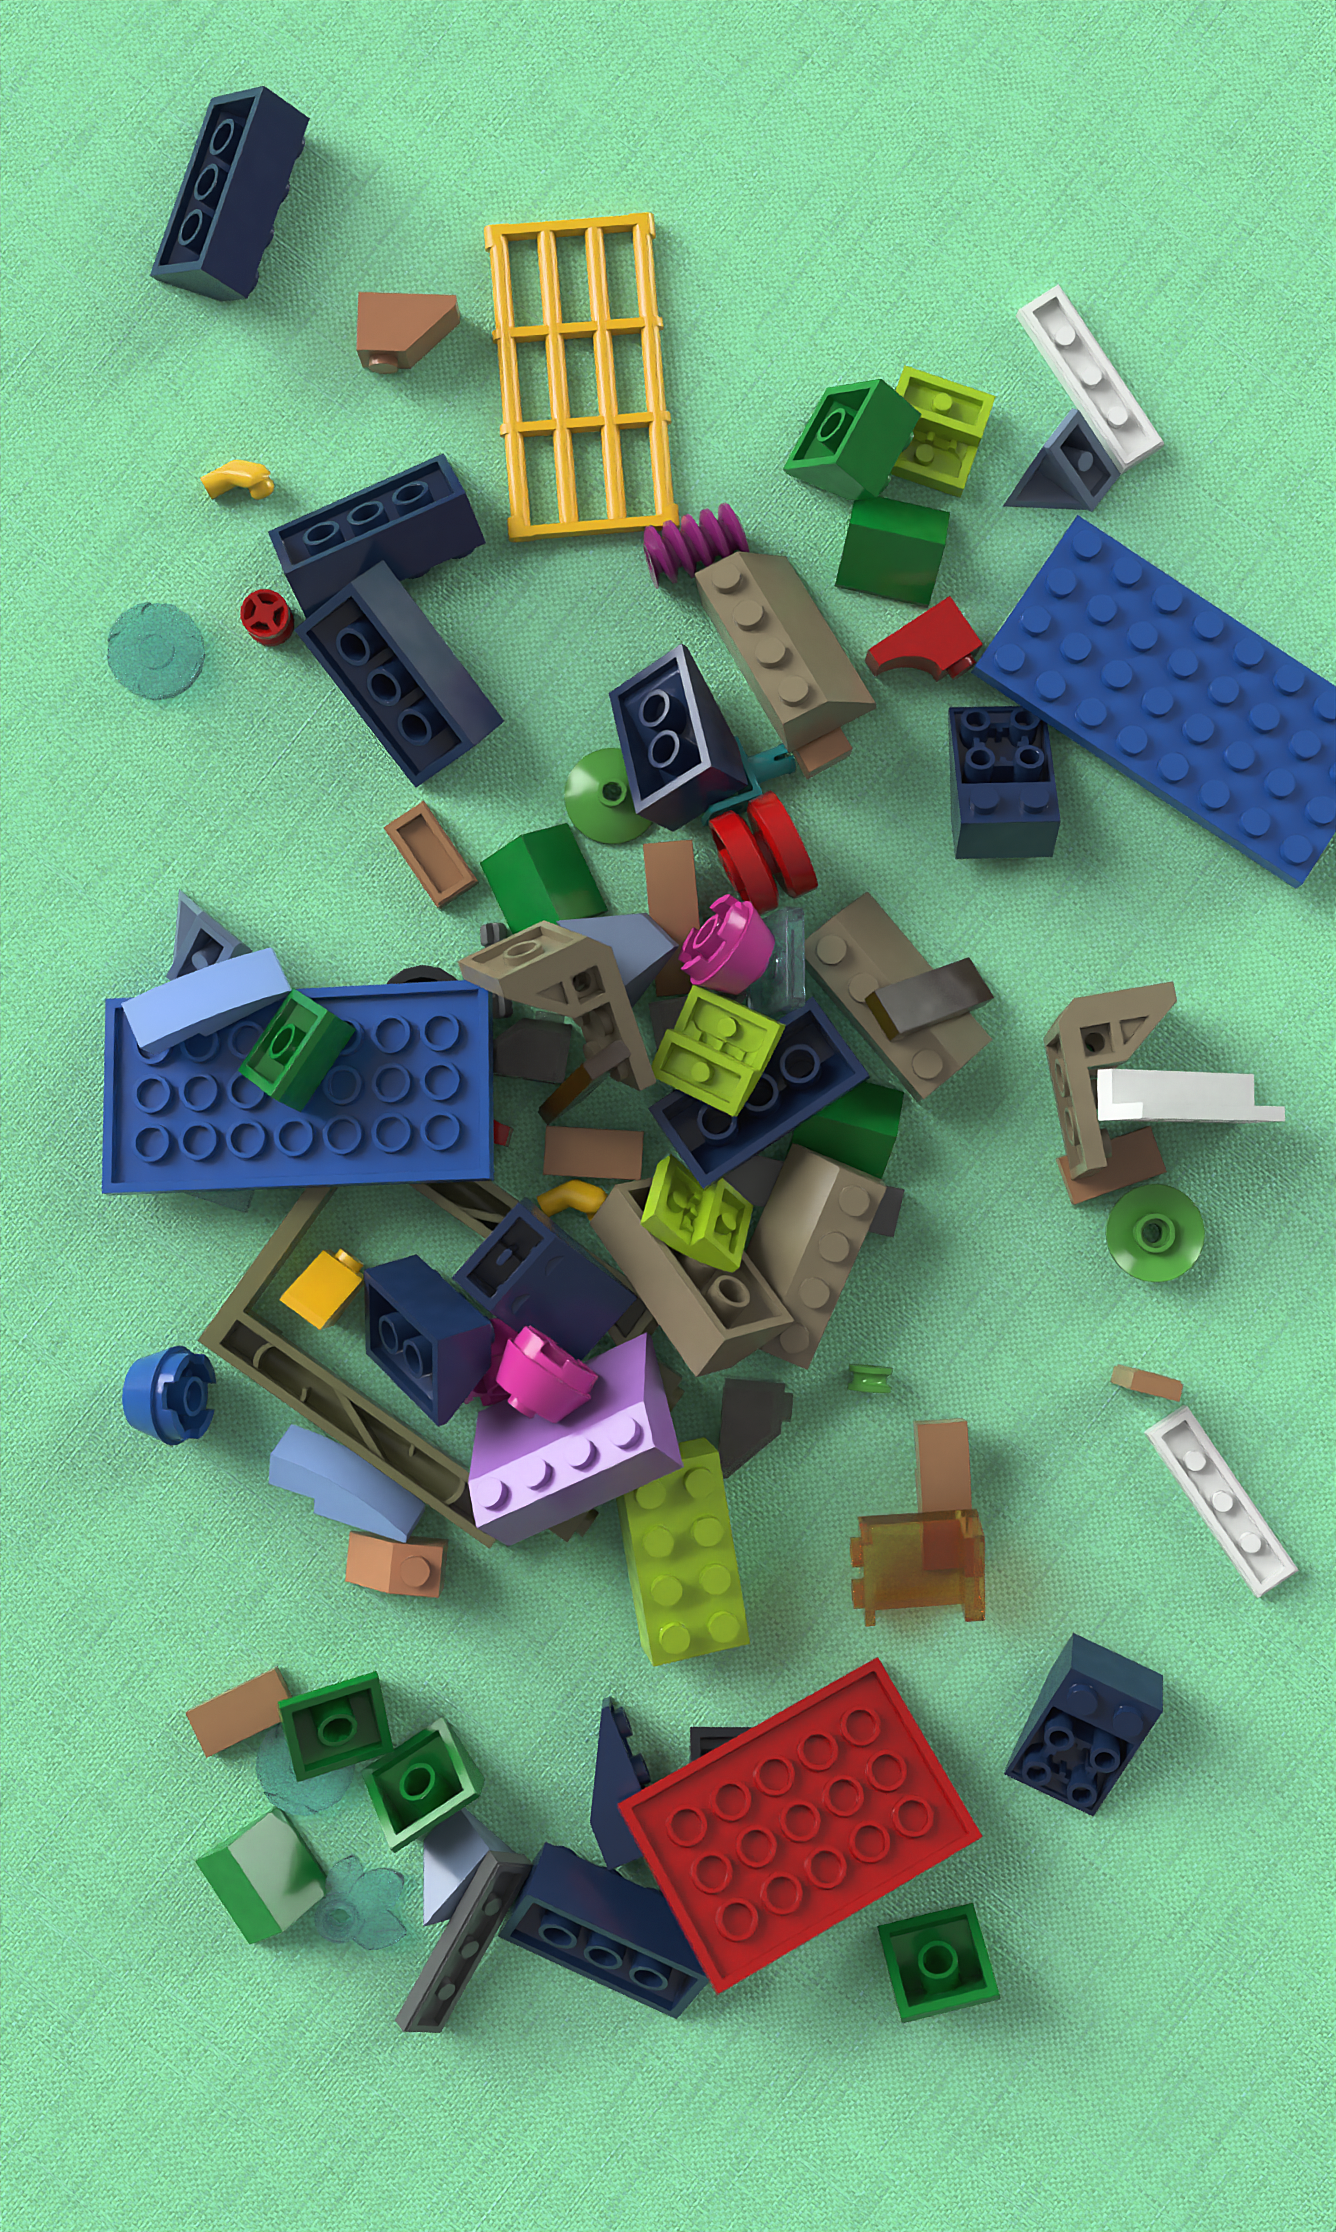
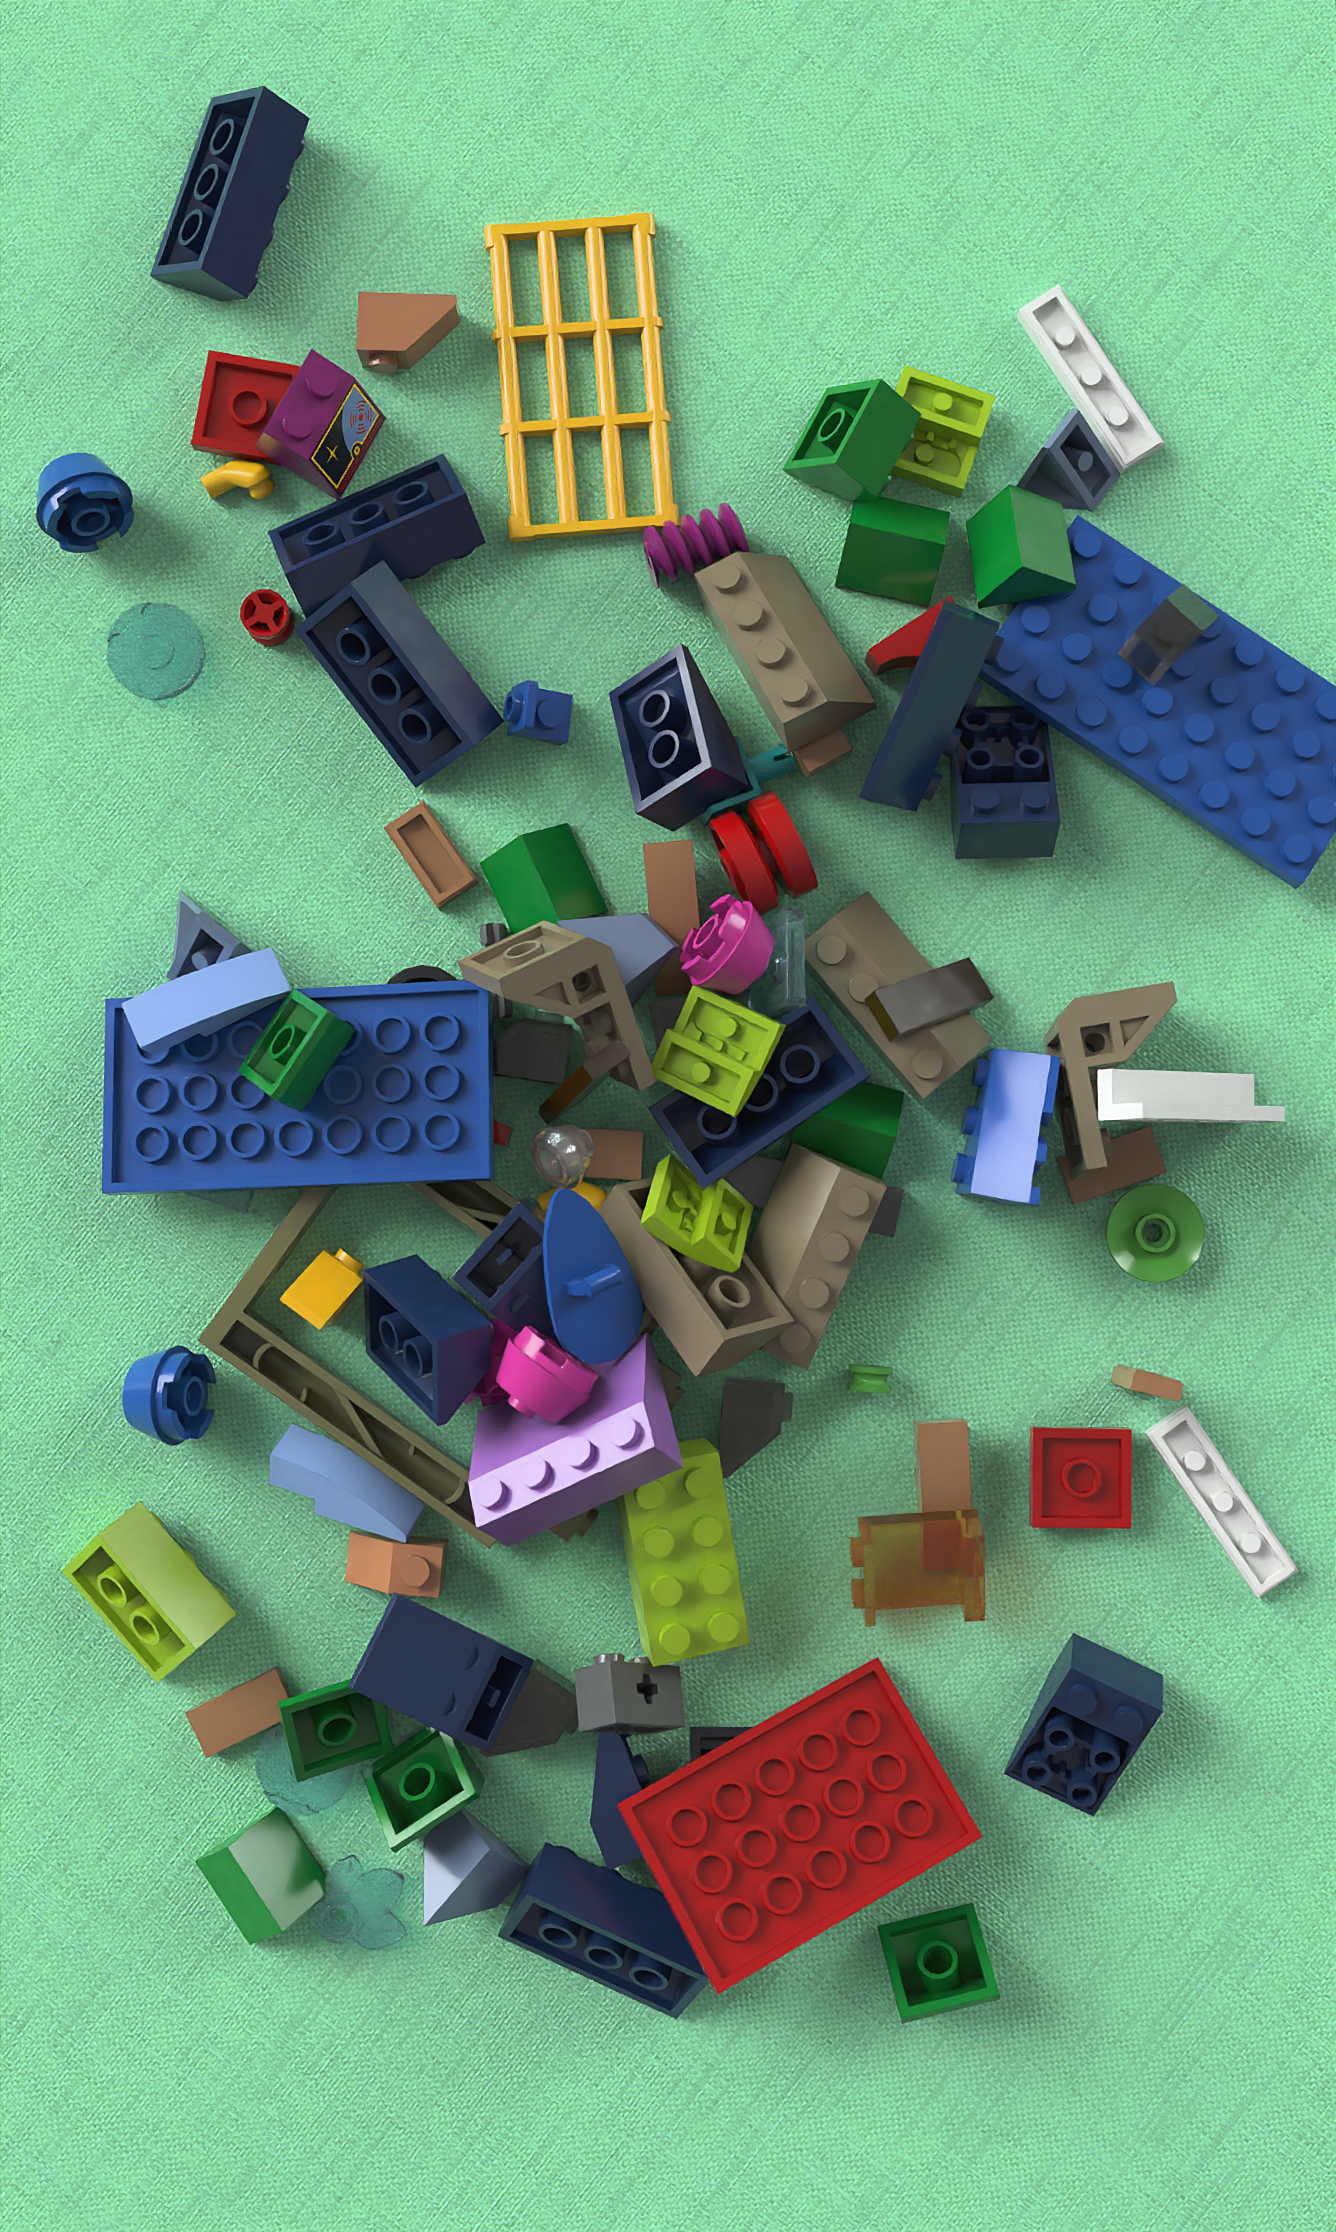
dark grey tile [395,1850,533,2033] -> none
bright green dish [564,748,653,845] -> none
none -> blue cone [36,453,134,553]
none -> lime slope [62,1501,237,1683]
none -> red plate [191,350,301,466]
none -> magenta slope [254,349,387,501]
none -> dark blue slope [347,1592,534,1754]
none -> clear smoke slope [478,1659,579,1758]
none -> blue bracket [504,680,573,745]
none -> clear cone [531,1124,595,1189]
none -> blue shield [543,1188,643,1364]
none -> dark grey brick [574,1653,686,1735]
none -> dark blue slope [859,599,1004,812]
none -> wedge [951,1048,1061,1206]
none -> green slope [966,484,1076,609]
none -> red plate [1029,1426,1132,1529]
none -> clear smoke slope [1118,583,1219,686]

